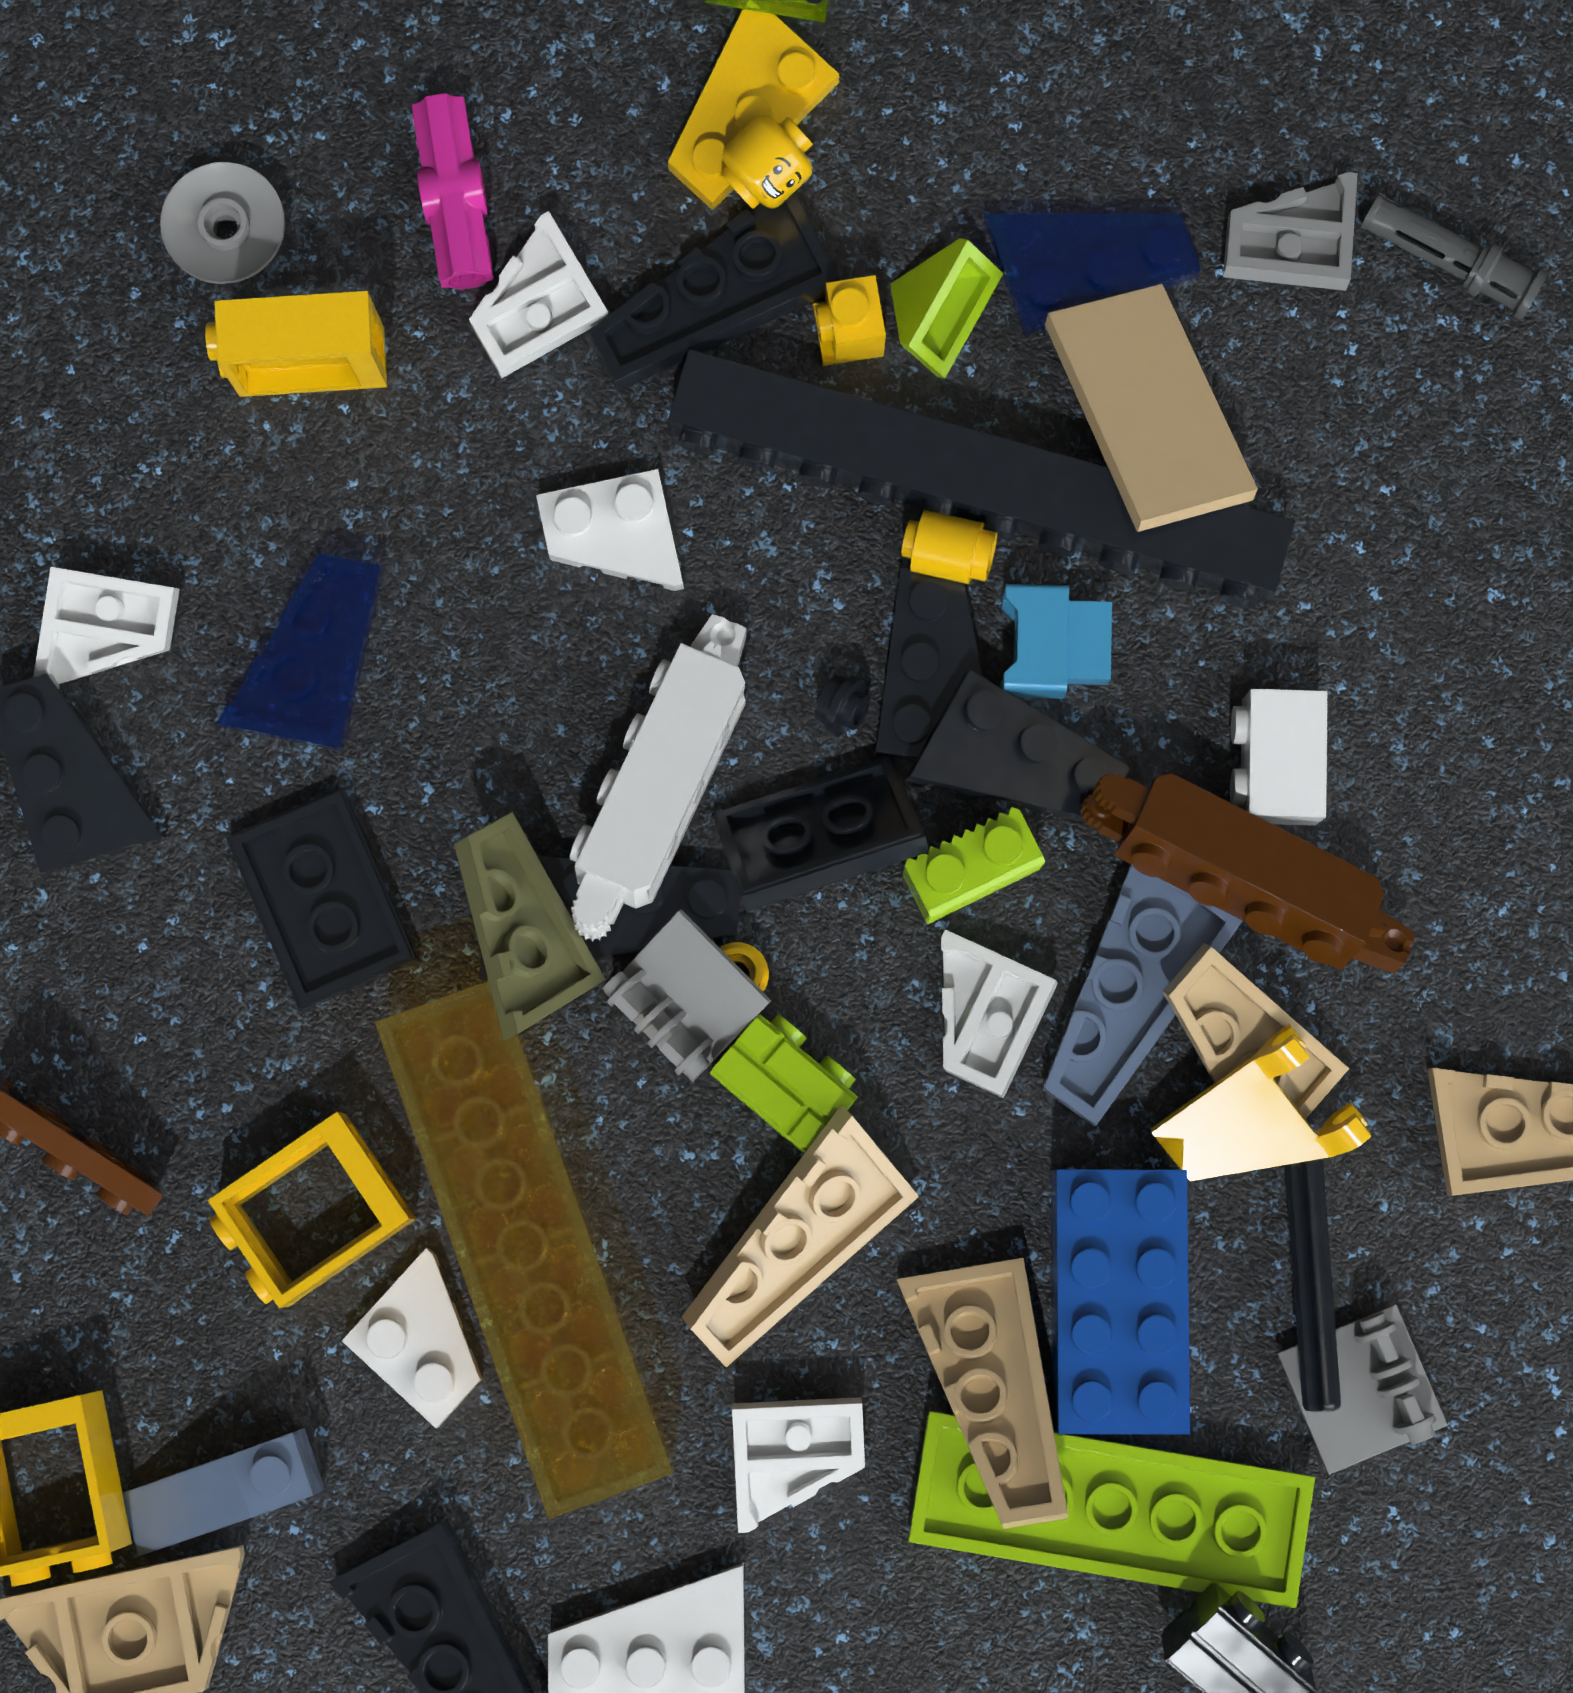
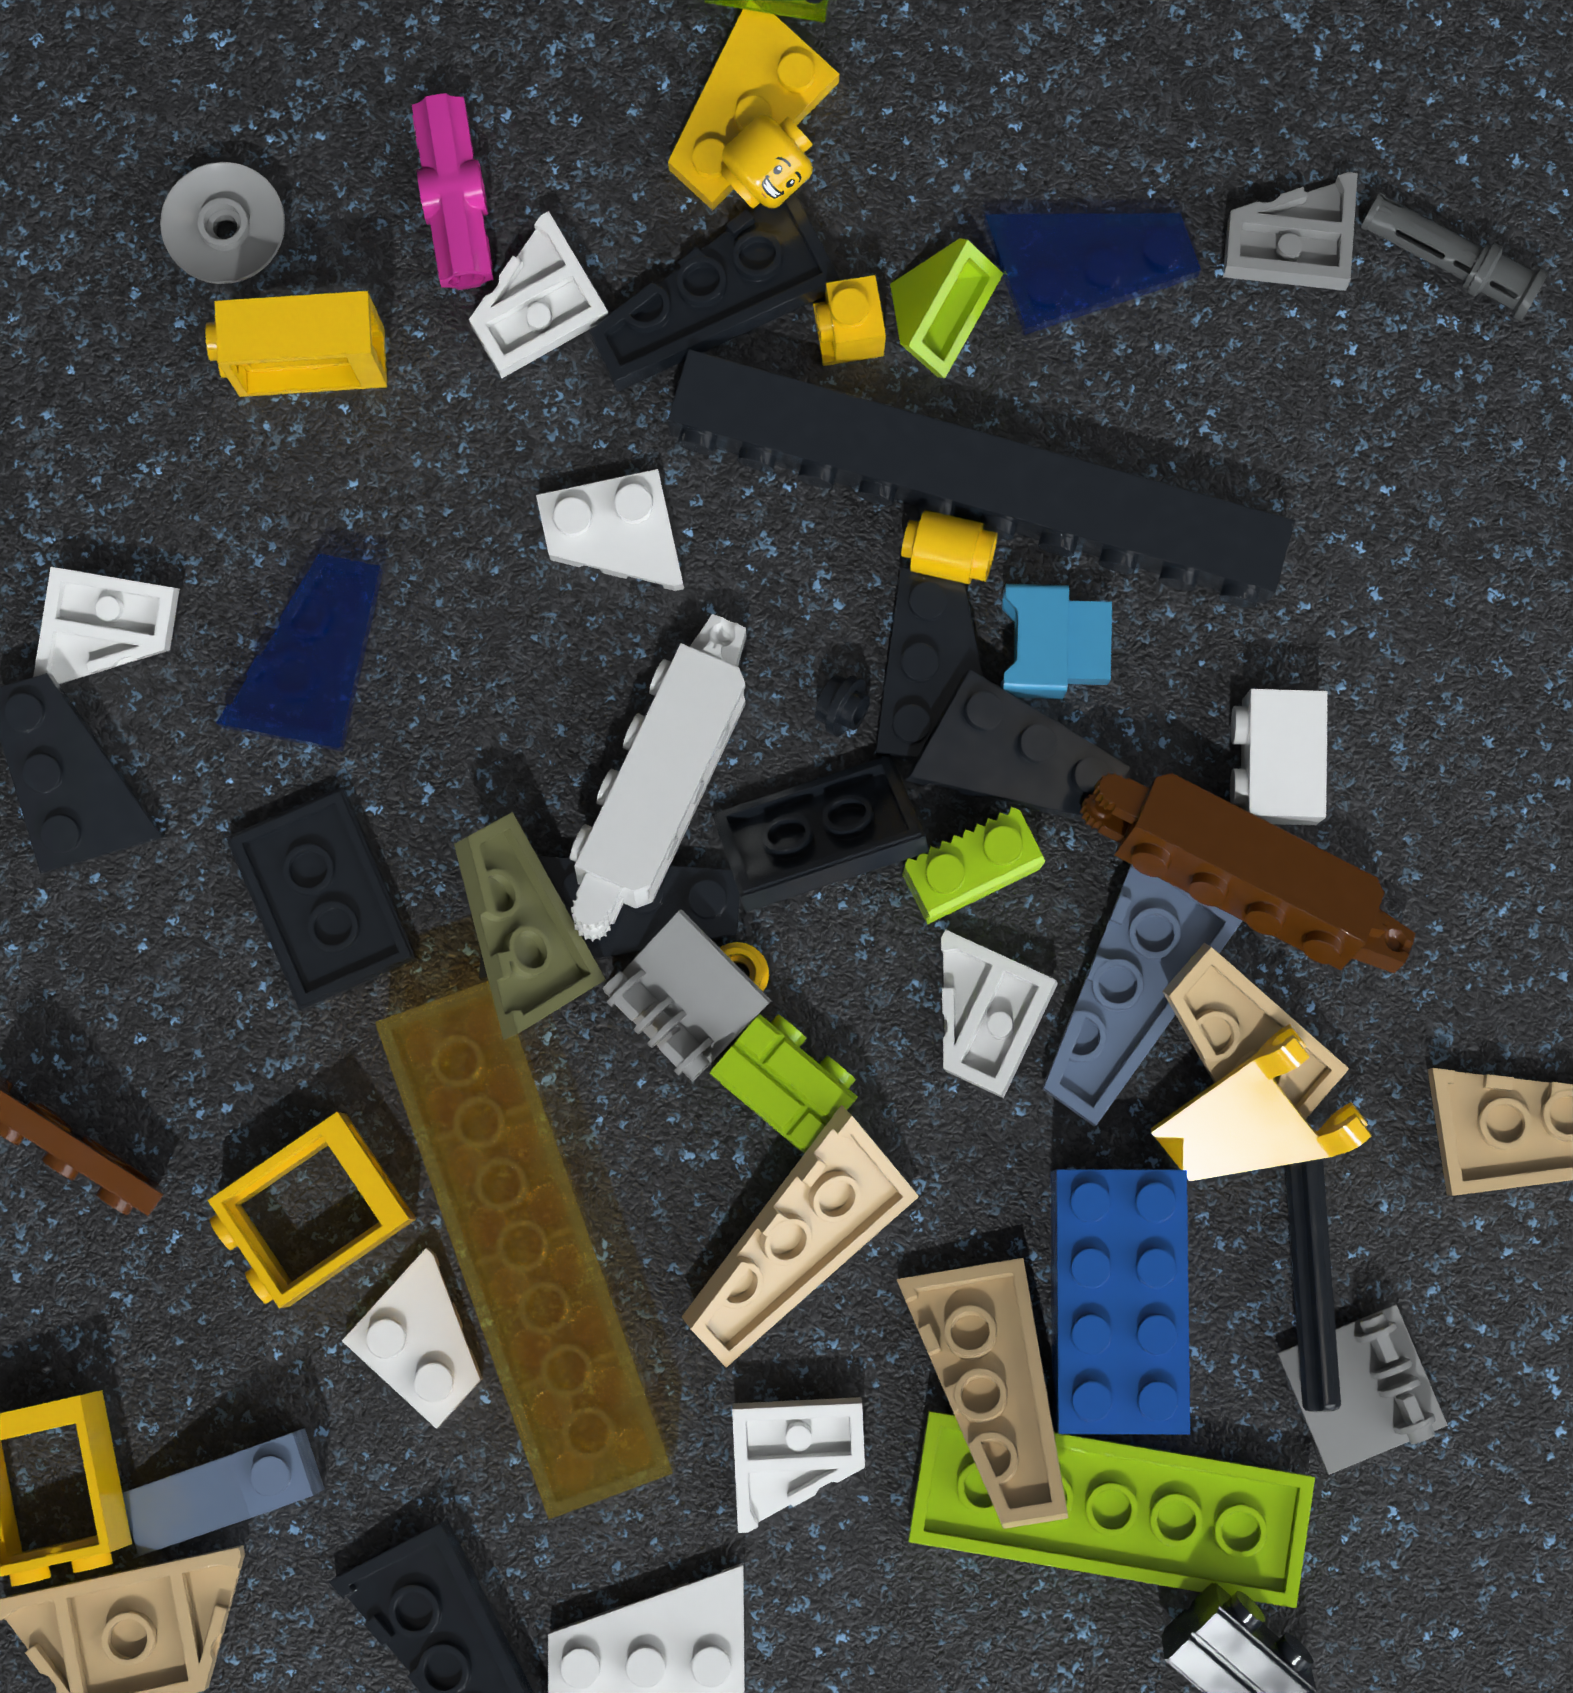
tan tile [1045,284,1258,532] -> none

